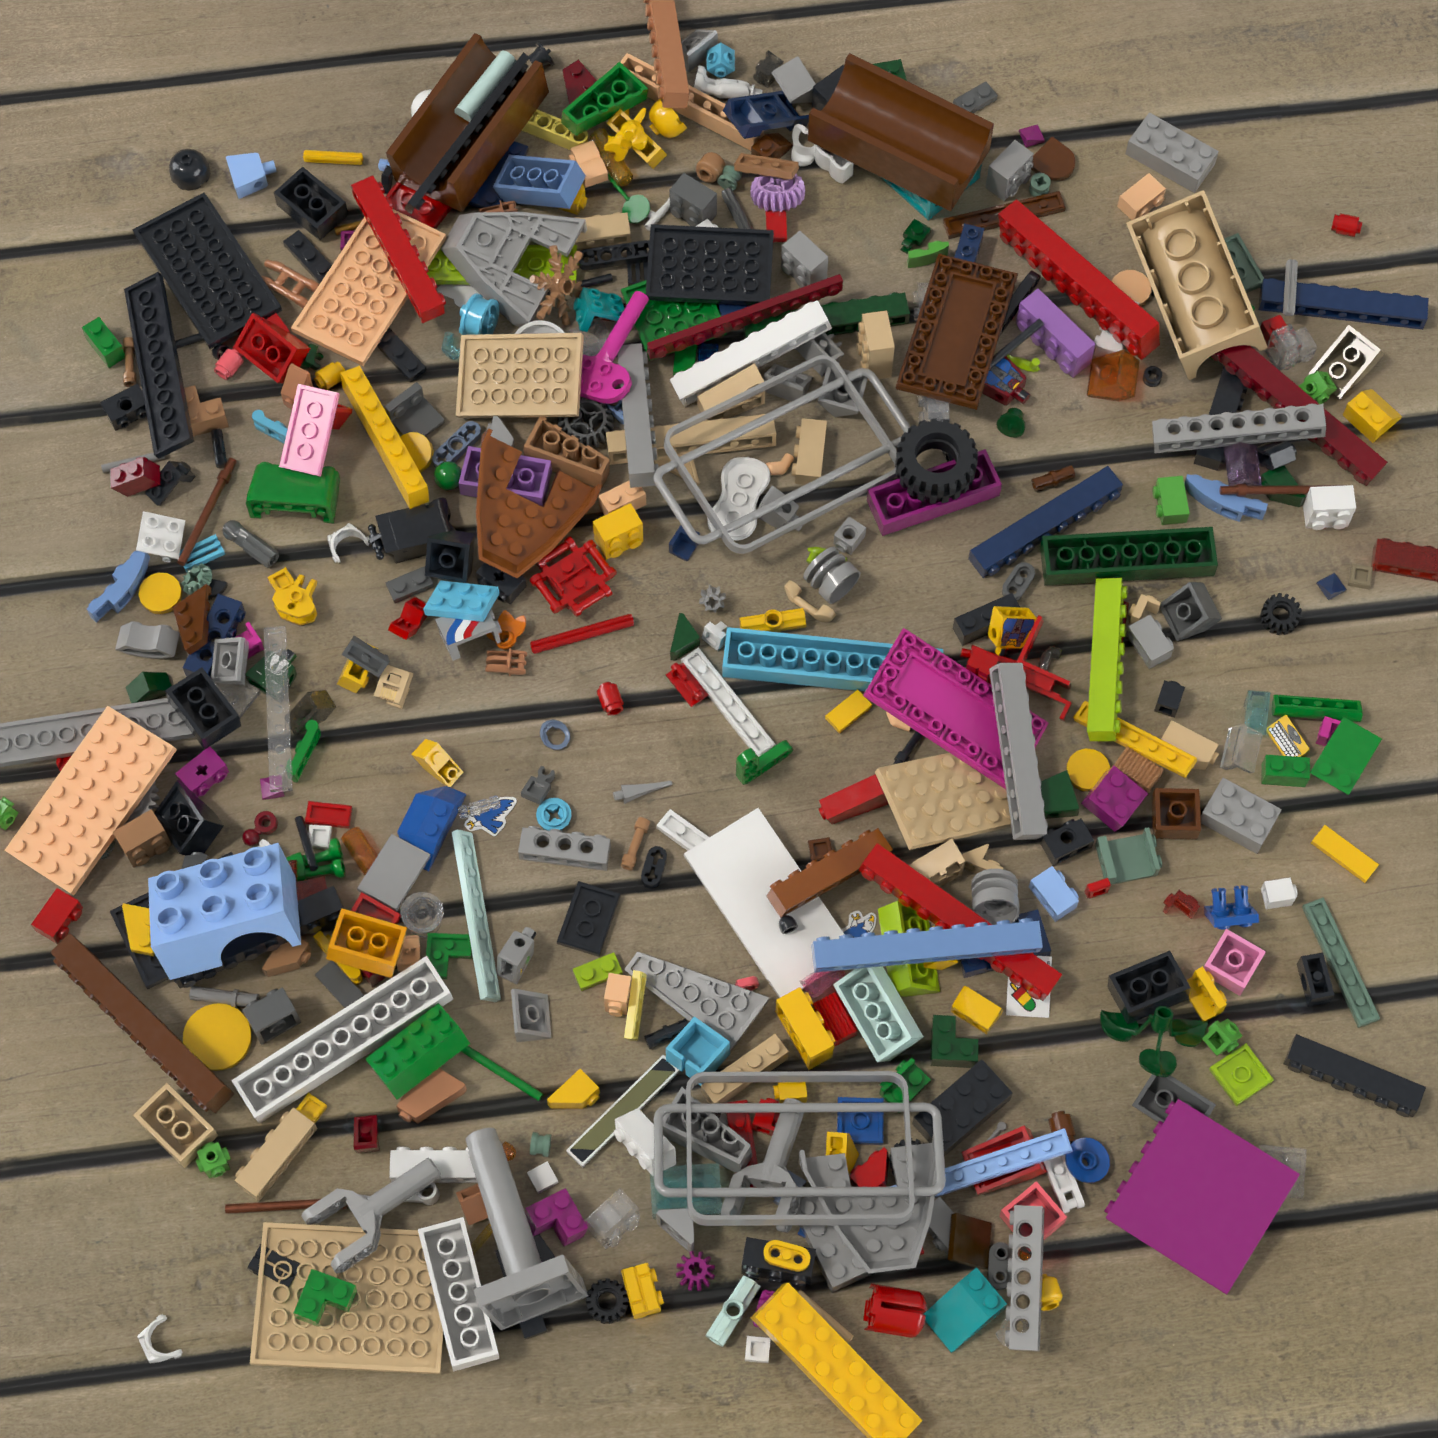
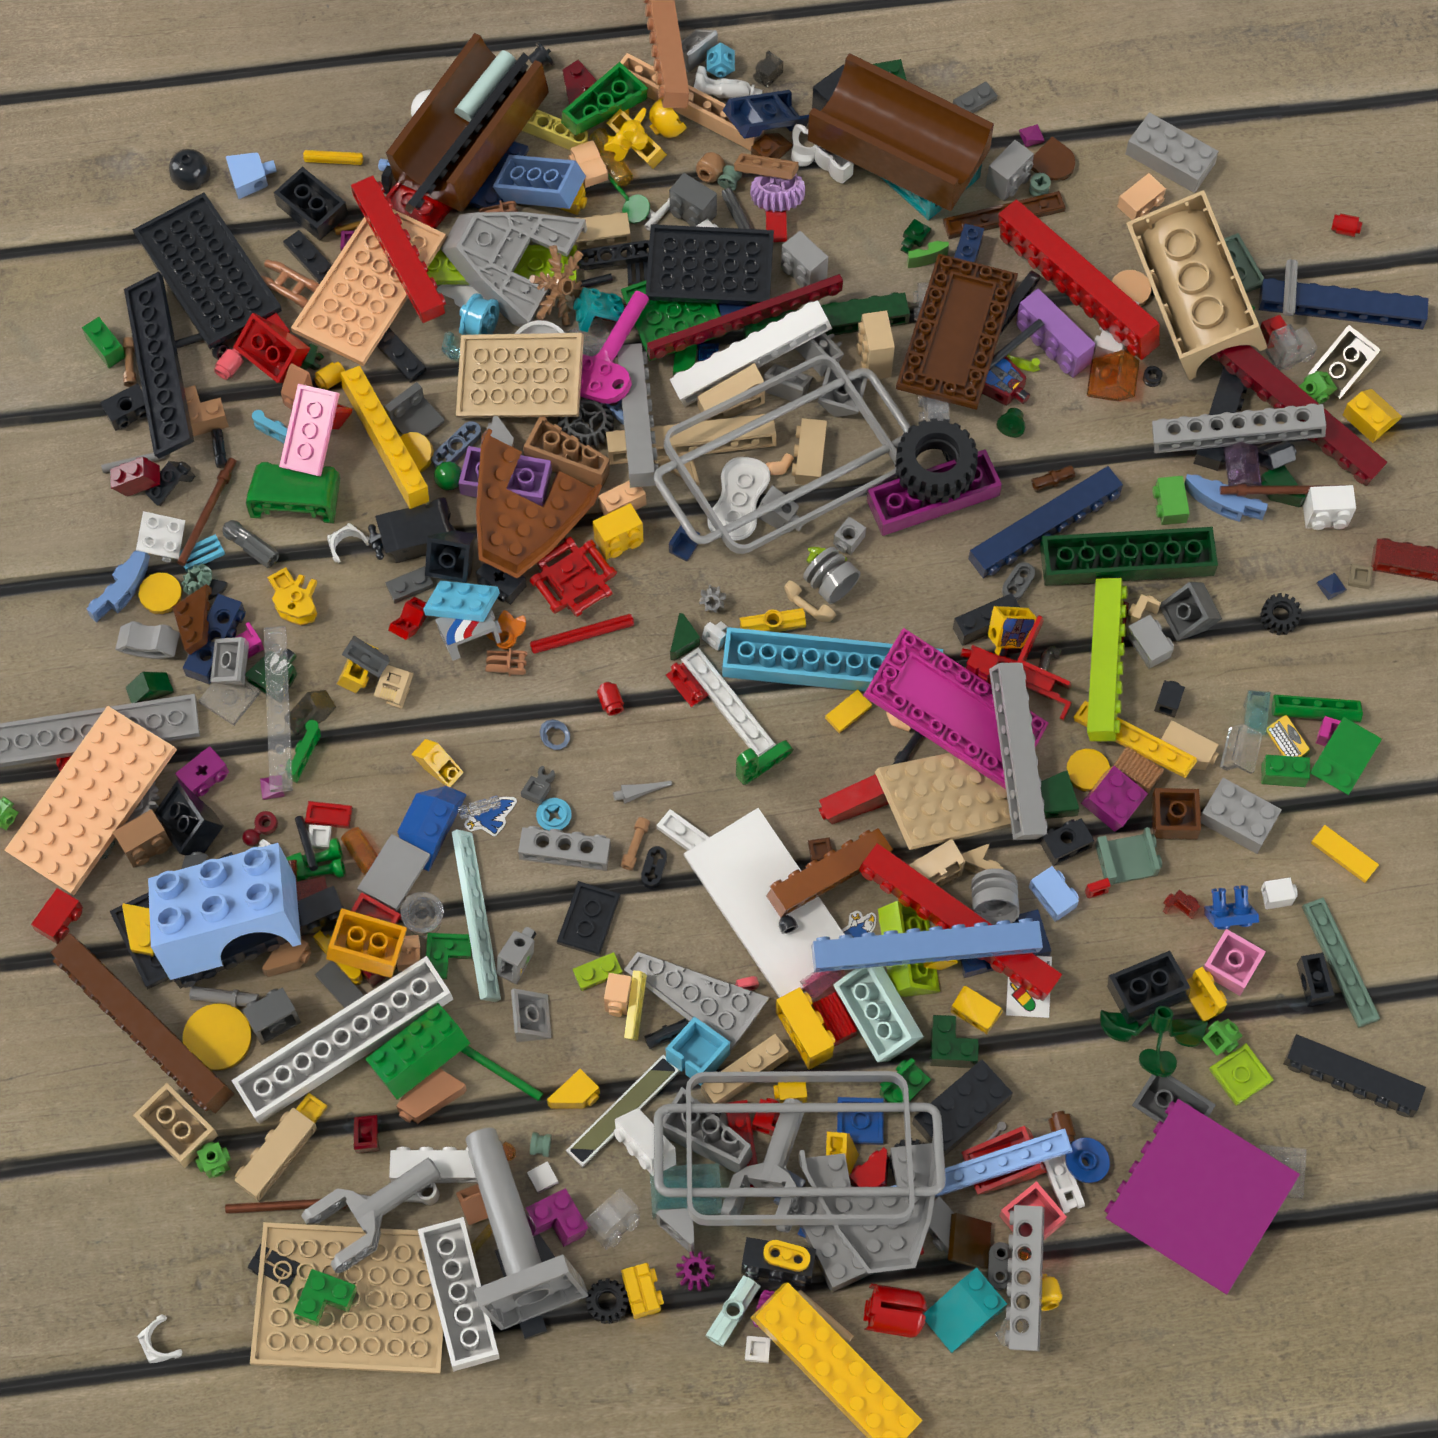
black brick [165,667,241,750] -> none
light grey slope [772,56,816,103] -> none

